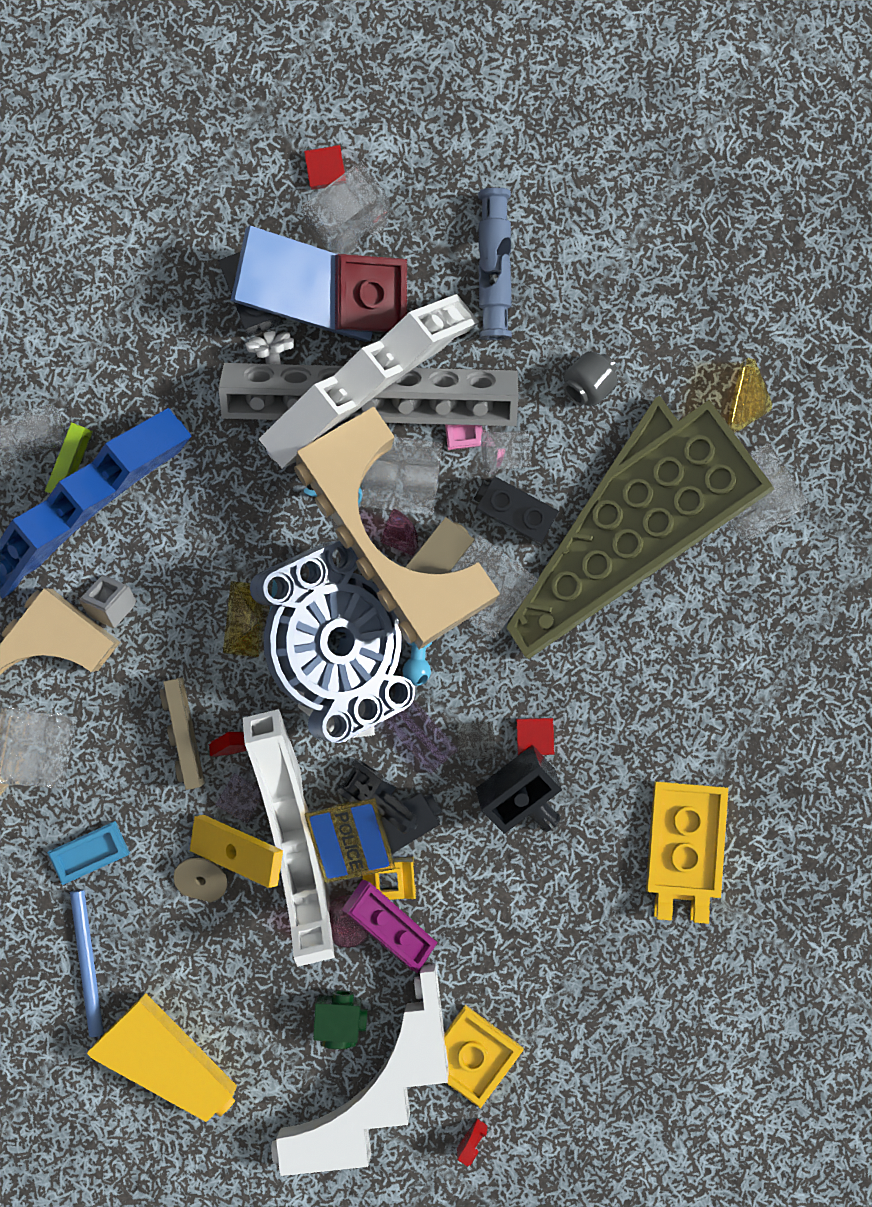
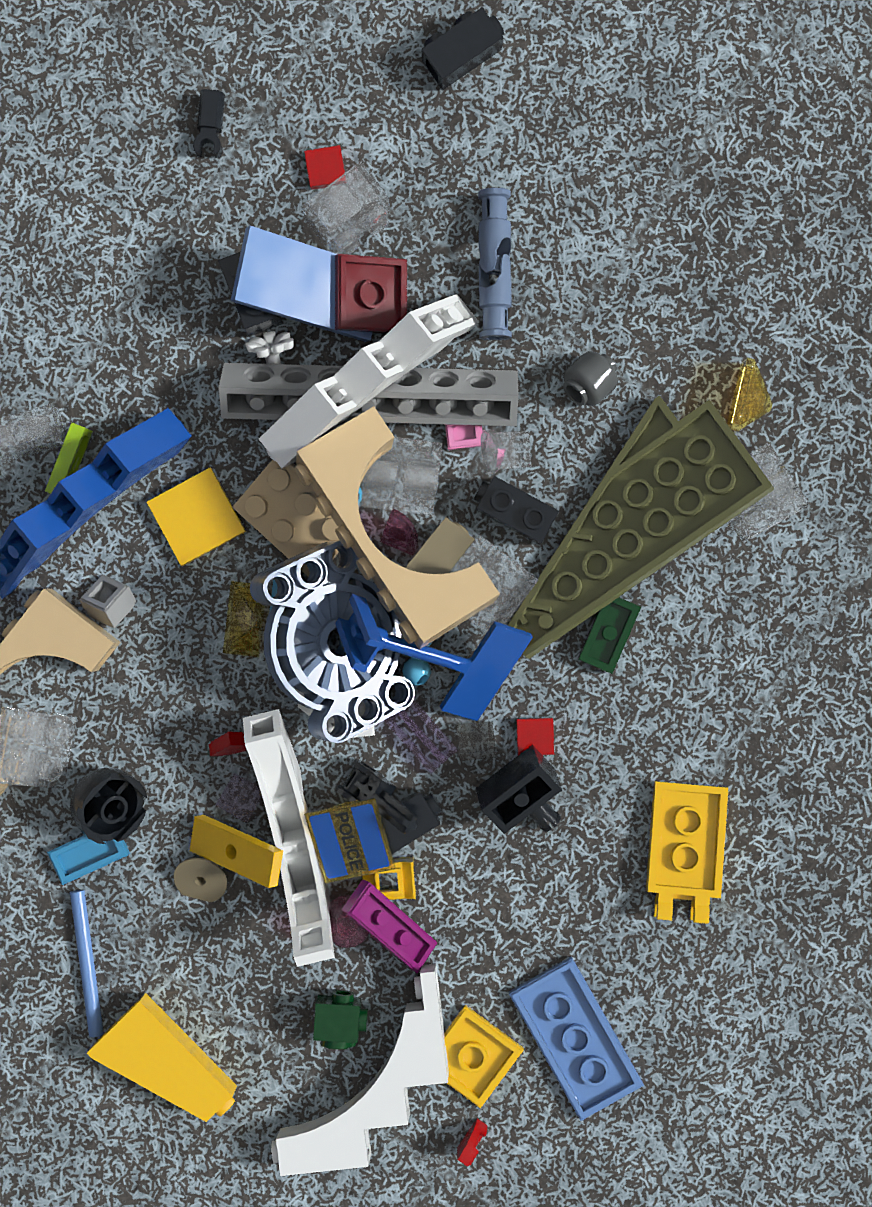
dark tan plate [160,677,205,790] -> none
none -> black cylinder [70,768,147,844]
none -> yellow tile [147,467,246,566]
none -> black bar [193,89,225,158]
none -> tan plate [232,460,340,577]
none -> blue piece [335,594,533,721]
none -> black brick [421,7,504,91]
none -> medium blue tile [509,956,644,1121]
none -> dark green plate [578,597,641,674]

